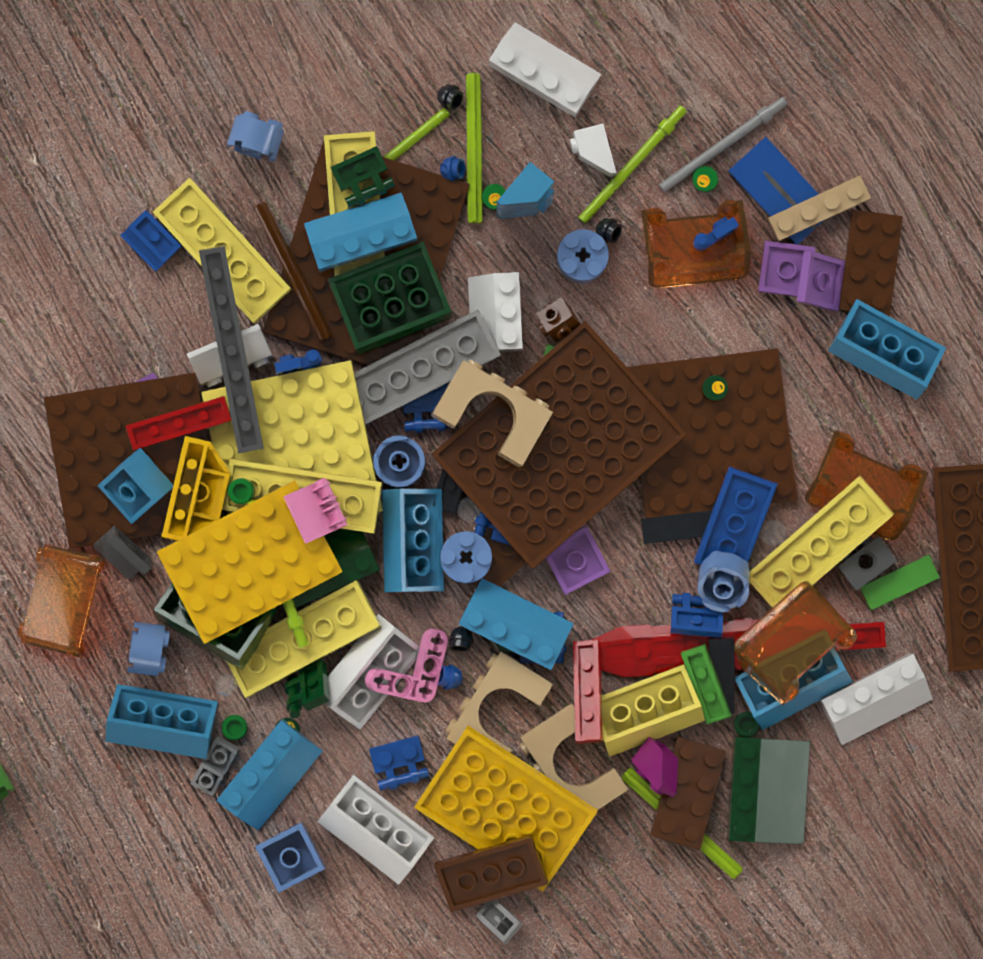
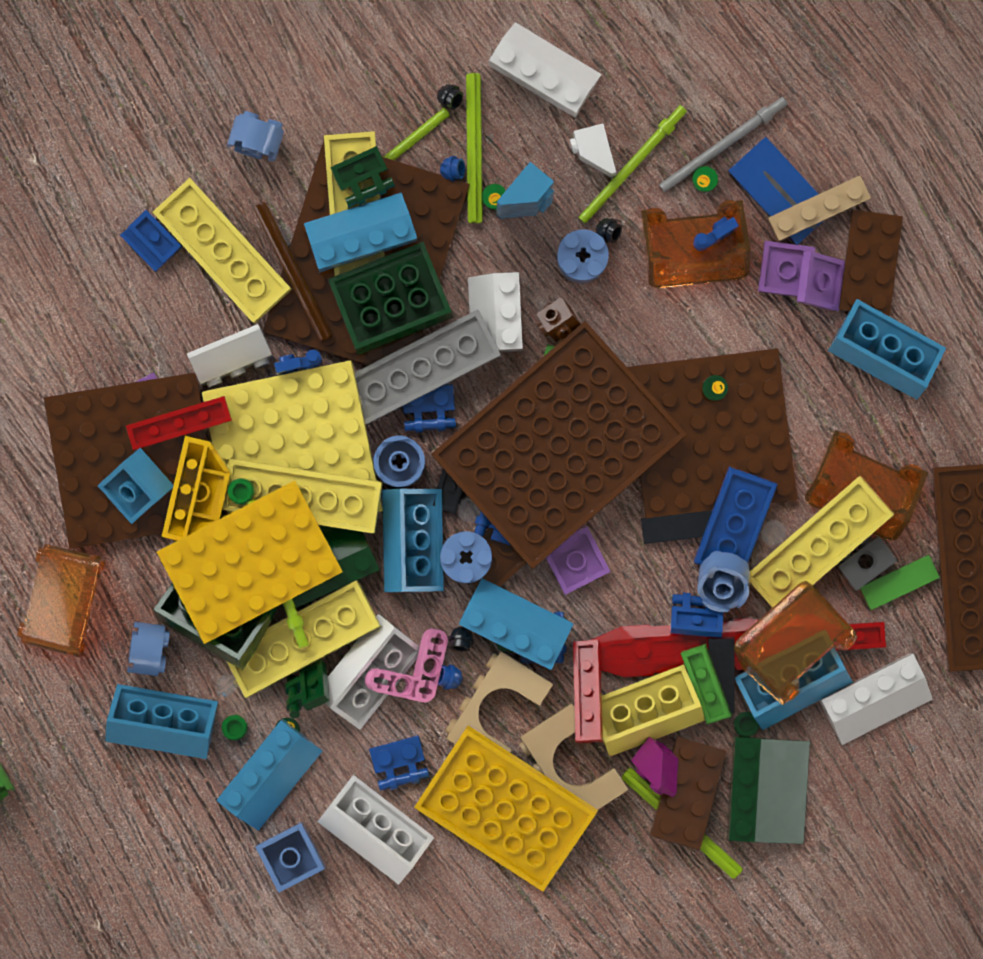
dark grey panel [94,525,151,579] -> none
light grey slope [190,736,240,796] -> none
dark grey plate [199,245,264,453] -> none
bright pink hinge [283,478,348,544] -> none
tan arch [431,360,553,468] -> none
reddish brown plate [434,834,548,912] -> none
light grey slope [475,899,523,944] -> none

